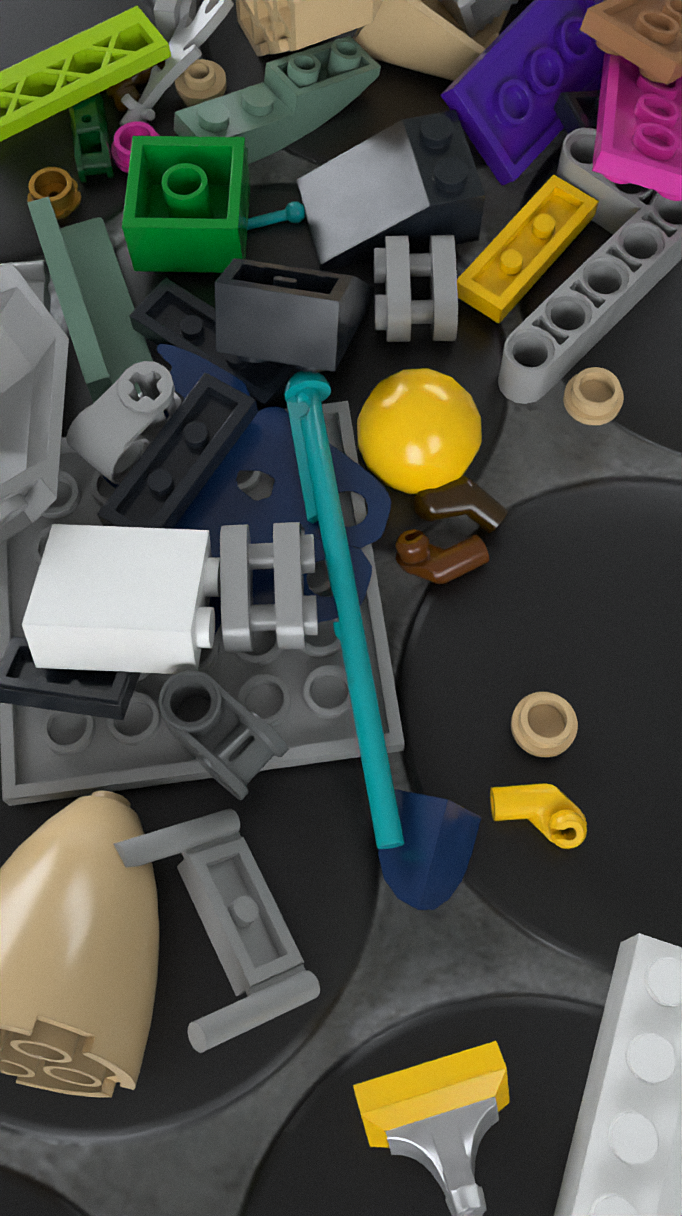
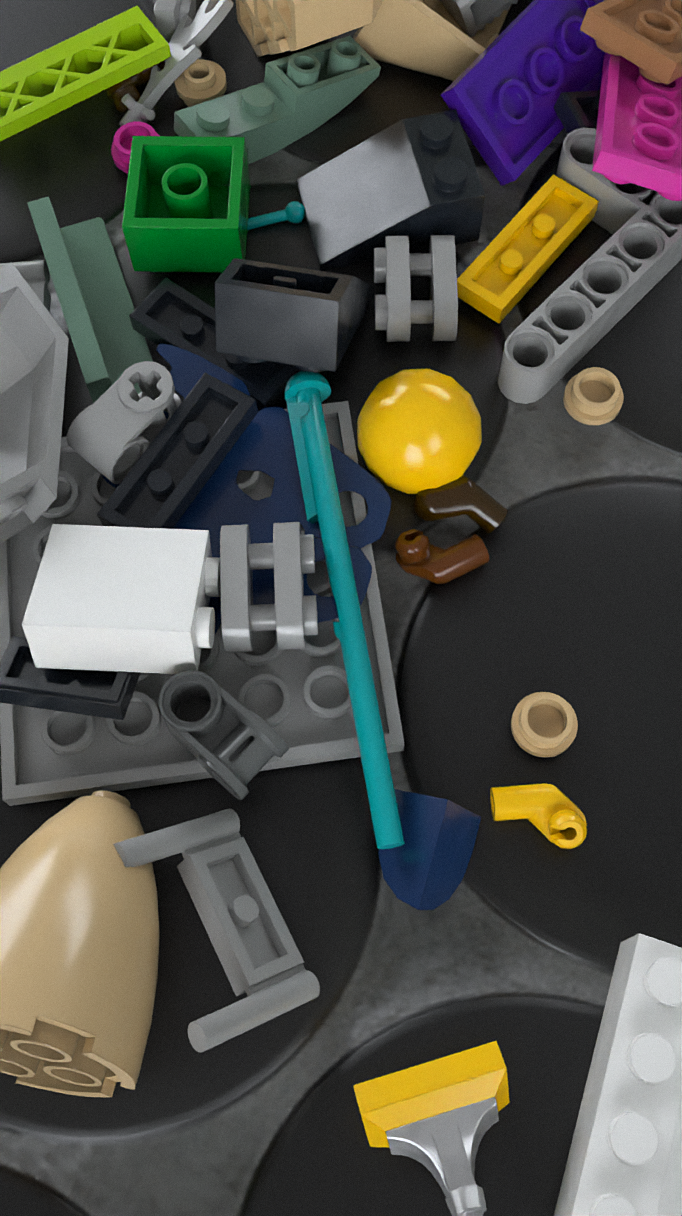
pearl gold plate [27,167,81,219] -> none
dark green bar [69,93,115,183] -> none

